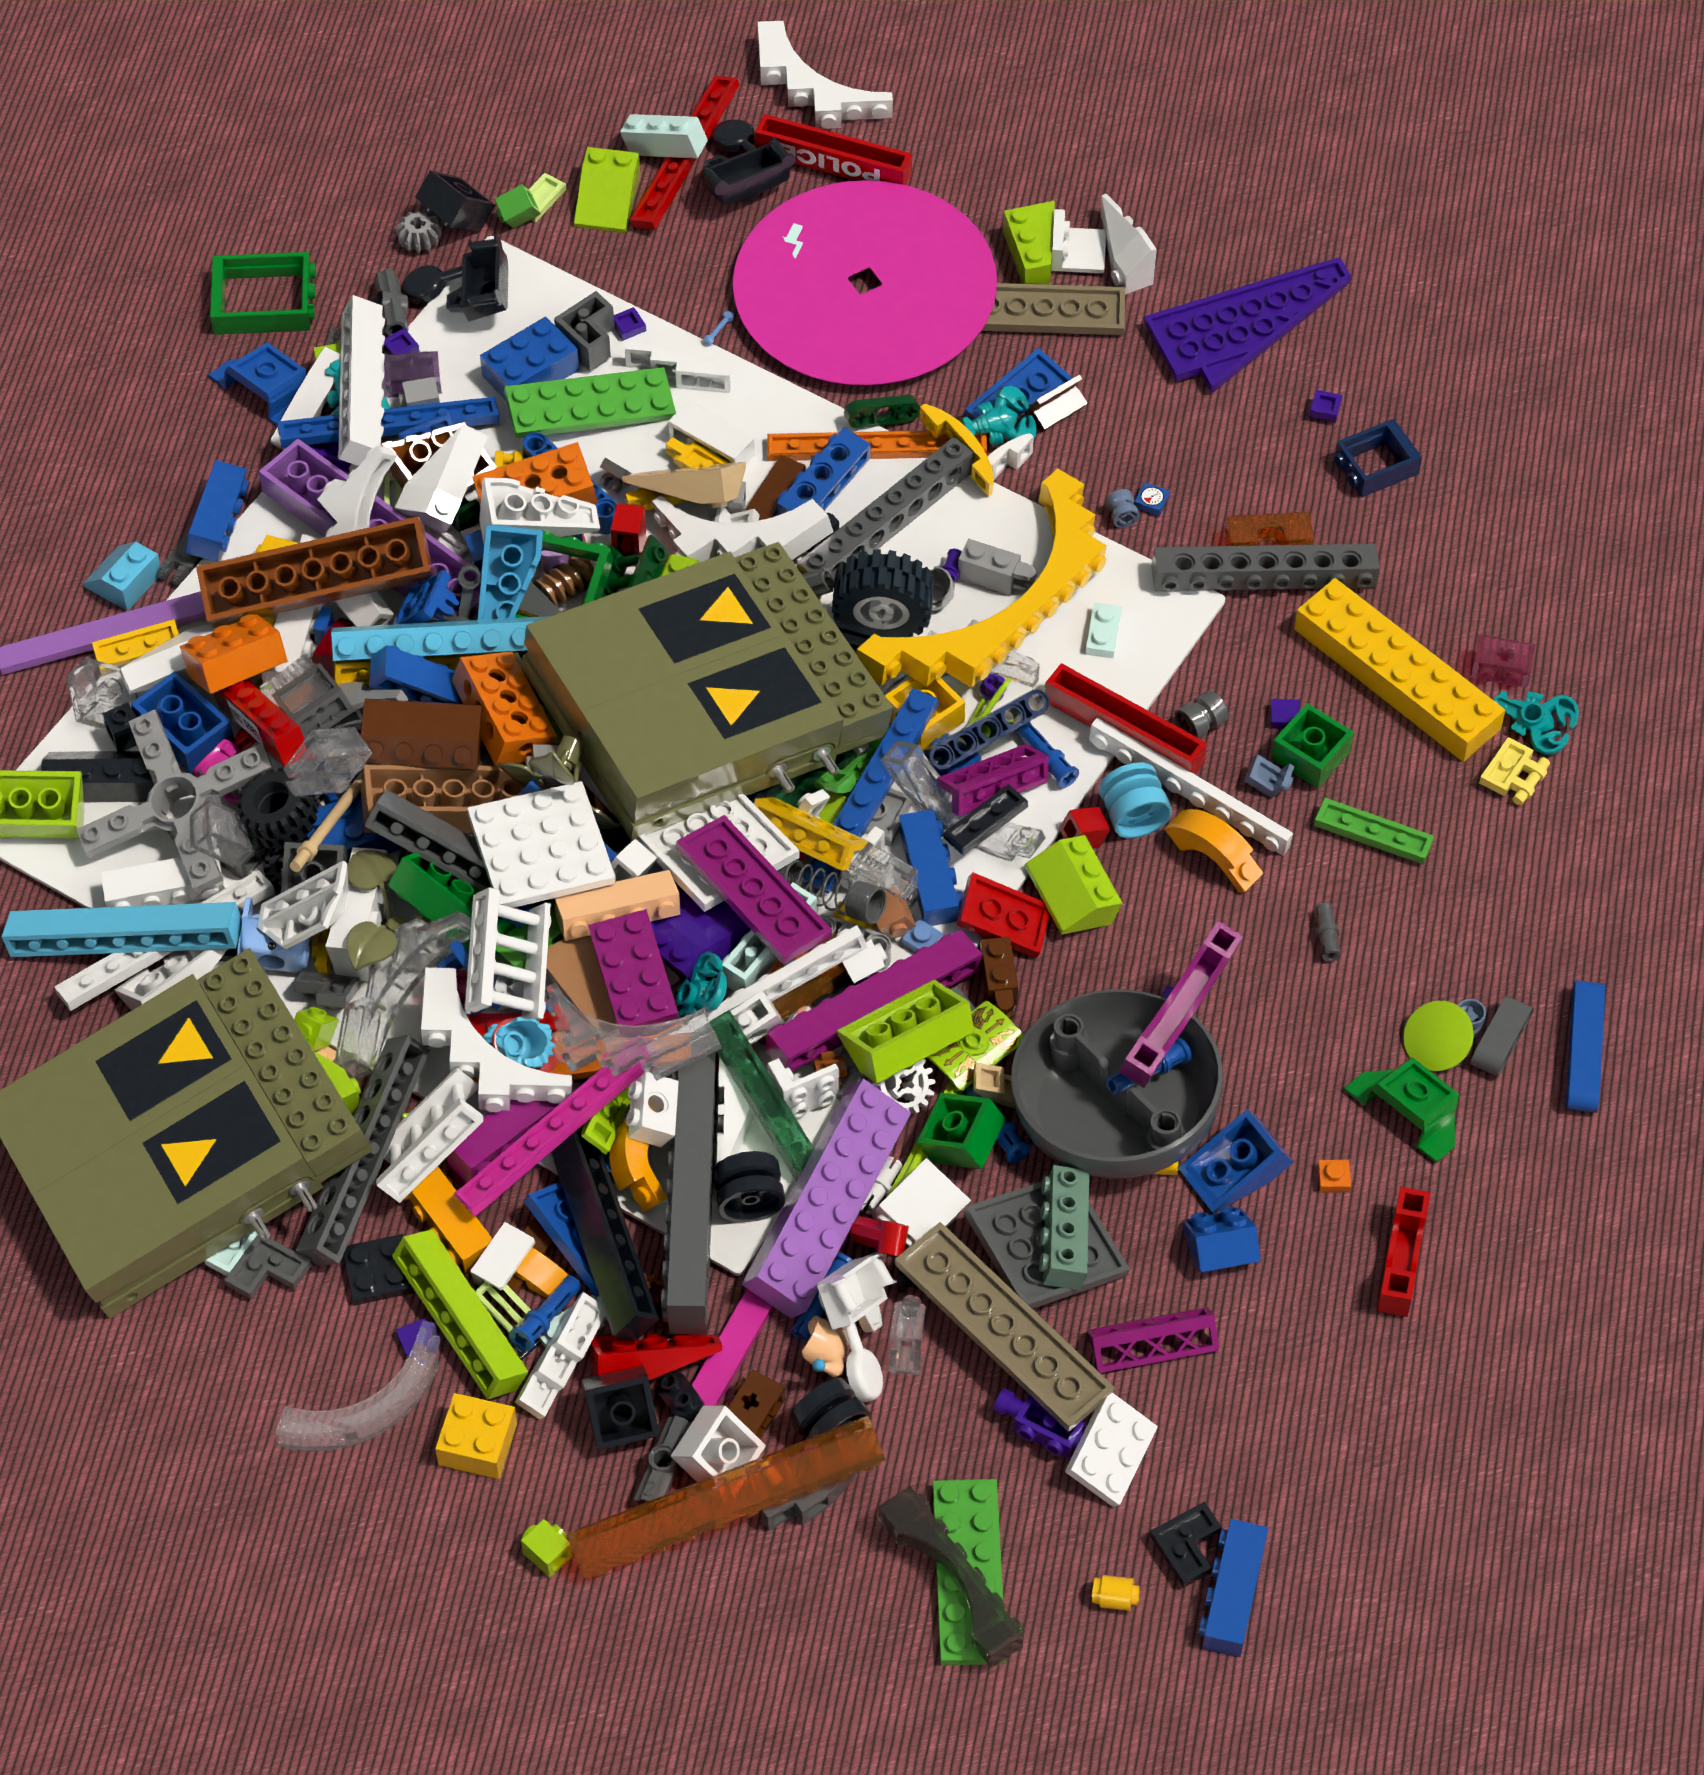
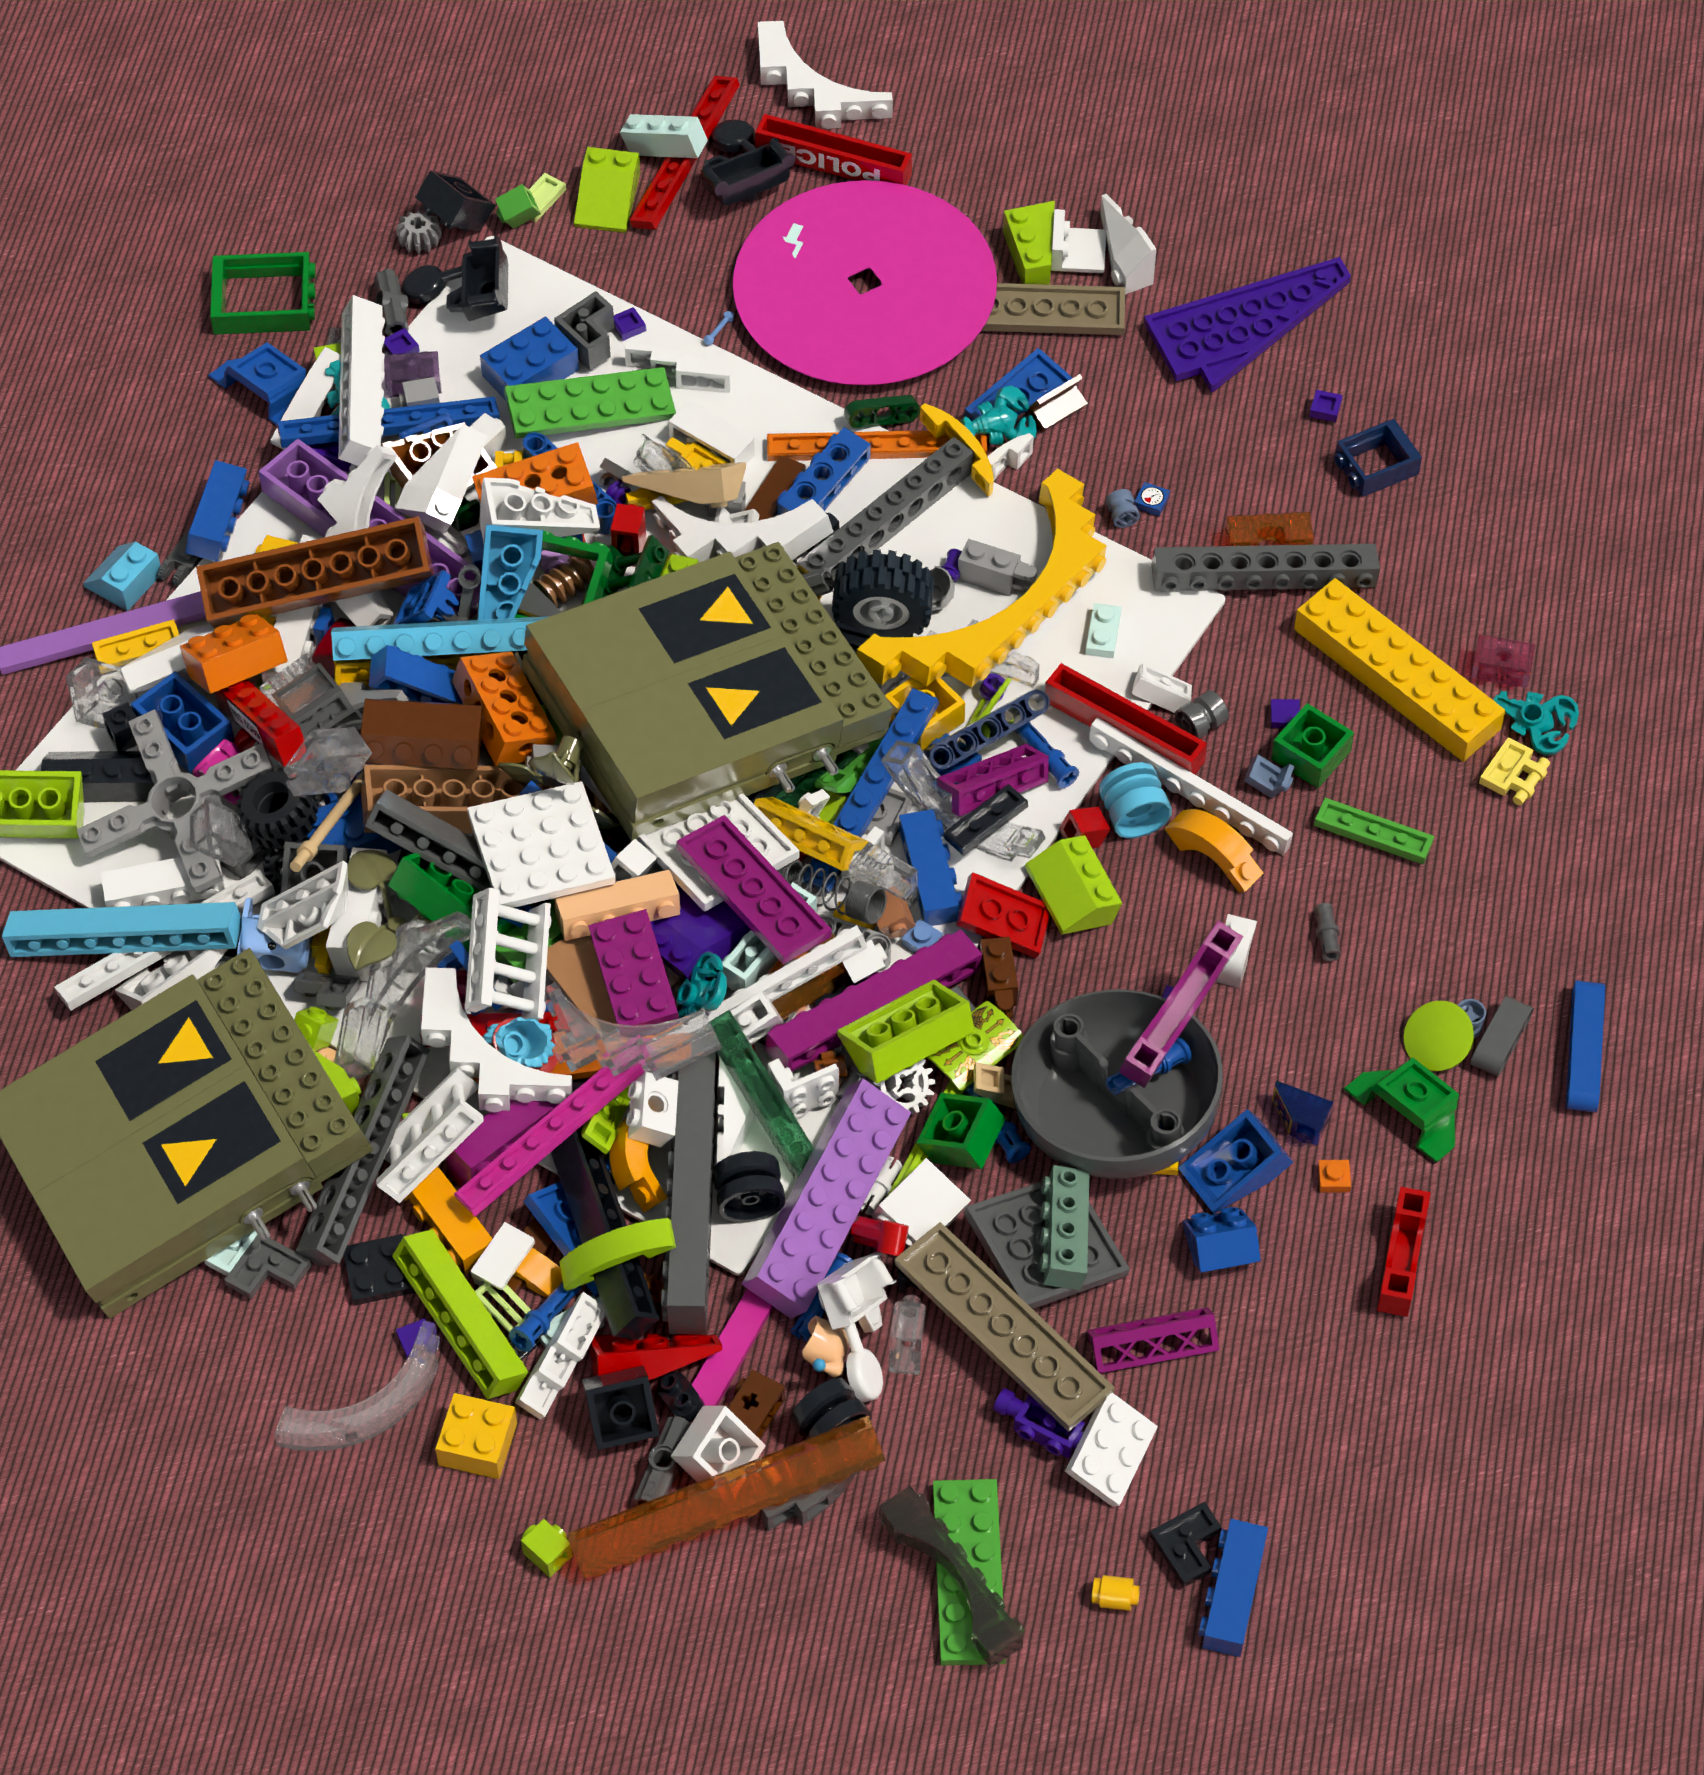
none -> white brick [470,413,507,458]
none -> lime slope [559,1218,676,1291]
none -> dark purple bush [606,481,631,504]
none -> clear piece [633,434,692,472]
none -> white slope [1132,663,1192,713]
none -> white brick [1216,914,1257,988]
none -> clear blue slope [1272,1081,1333,1146]

